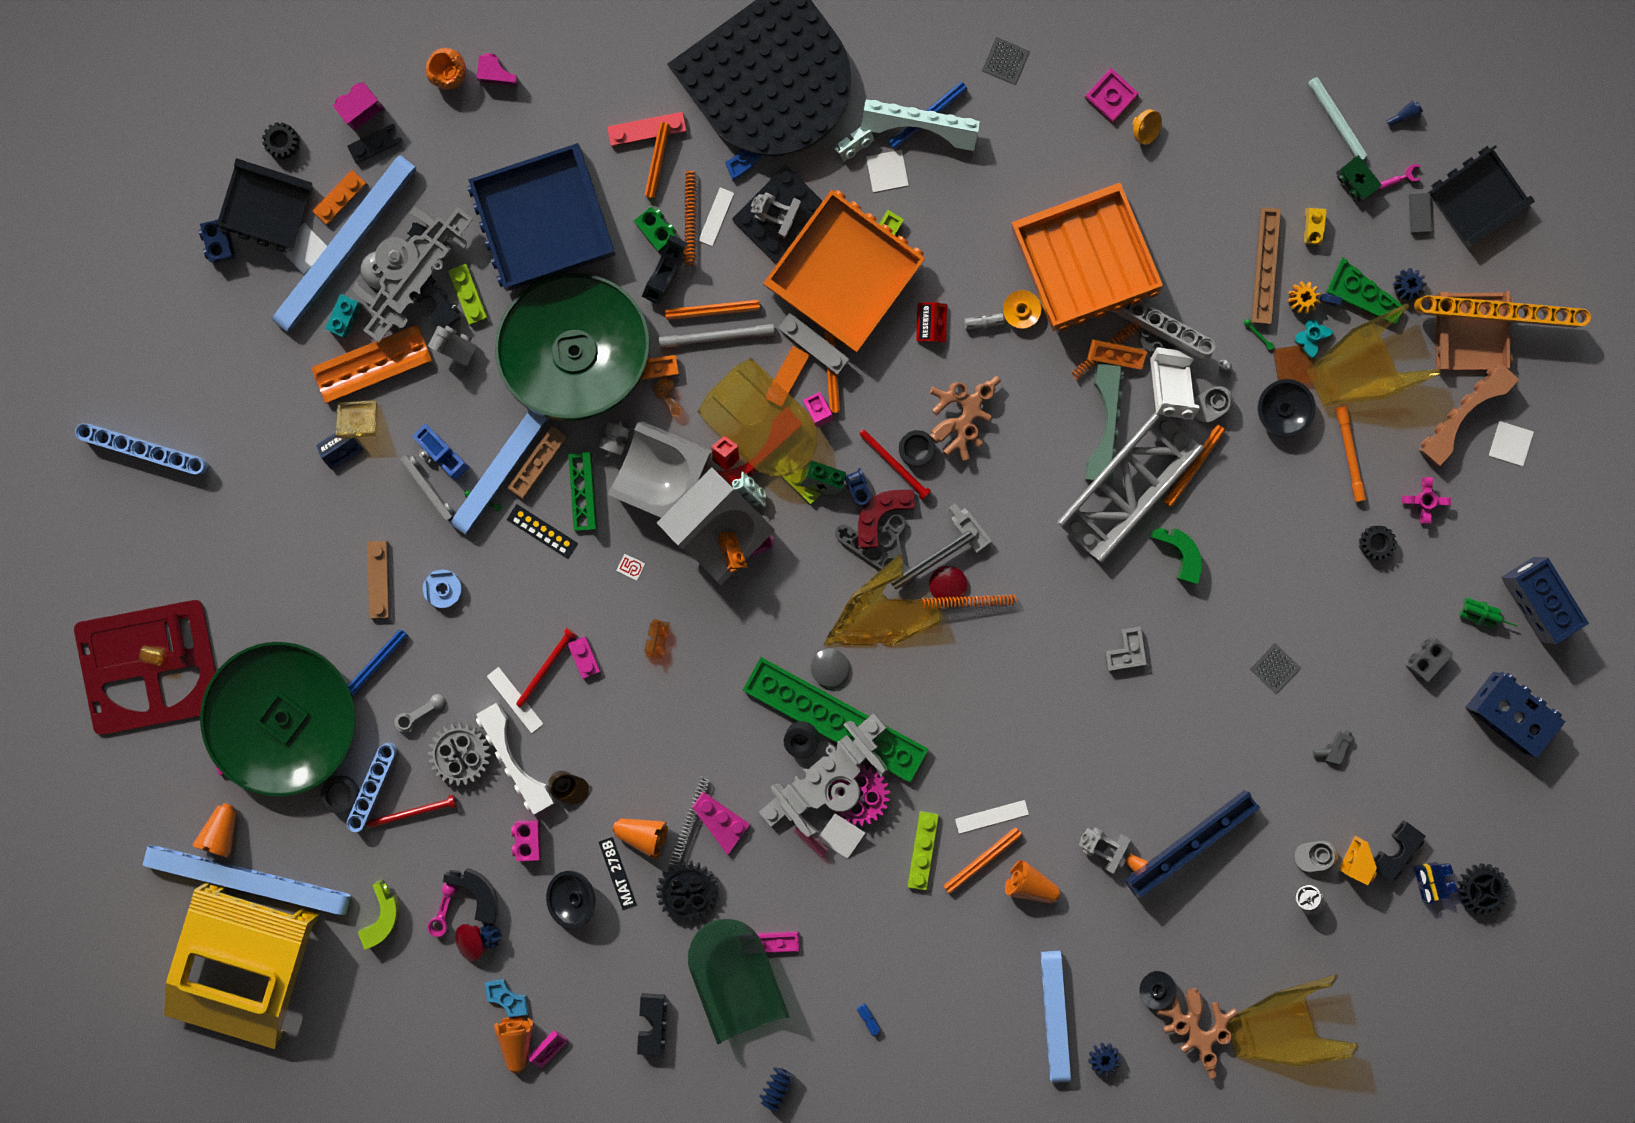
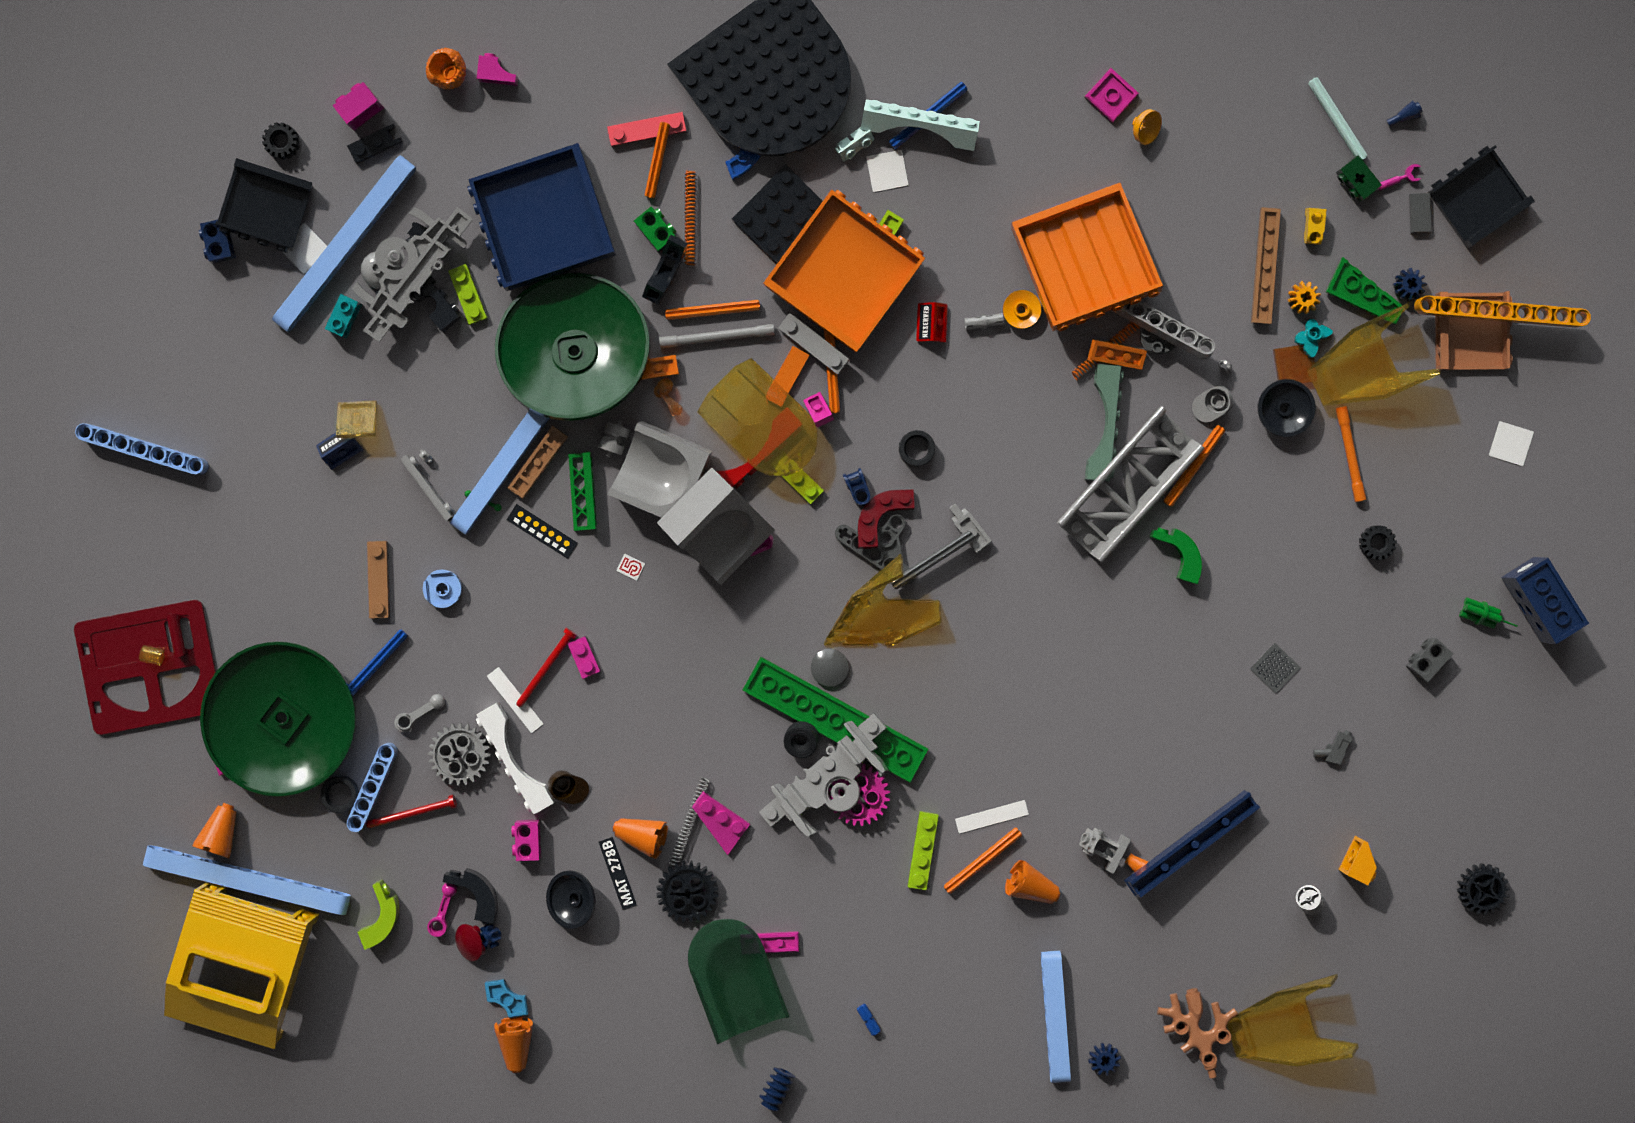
orange plate [311,325,432,404] -> none
orange plate [313,170,367,225] -> none
blue slope [412,423,470,480] -> none
light grey hinge [428,326,477,366] -> none
dark pink plate [528,1030,568,1068] -> none
black arch [637,993,668,1056] -> none
clear orange hinge [644,619,669,659] -> none
white sticker [699,187,734,246] -> none
red brick [711,436,740,471] -> none
orange hinge [717,532,747,573] -> none
light aqua hinge [732,472,766,507] -> none
light grey tile [751,193,801,239] -> none
clear pink piece [793,827,829,857] -> none
dark green brick [799,460,846,498] -> none
white sticker [817,814,865,859] -> none
red bar [859,429,931,500] -> none
orange piece [921,594,1017,609] -> none
nougat plant [929,376,1001,460] -> none
dark red dish [929,566,967,604] -> none
dark grey sticker [982,37,1029,84] -> none
light grey plate [1105,627,1147,670] -> none
black dish [1139,971,1176,1010] -> none
white panel [1150,347,1199,420] -> none
green hinge [1244,319,1274,350] -> none
light grey cap [1295,841,1338,872] -> none
dark blue tile [1320,294,1342,307] -> none
black arch [1374,820,1426,882] -> none
dark pink pin [1402,477,1451,524] -> none
clear blue hips [1413,862,1458,905] -> none
nougat arch [1419,364,1519,466] -> none
dark blue piece [1465,672,1566,758] -> none

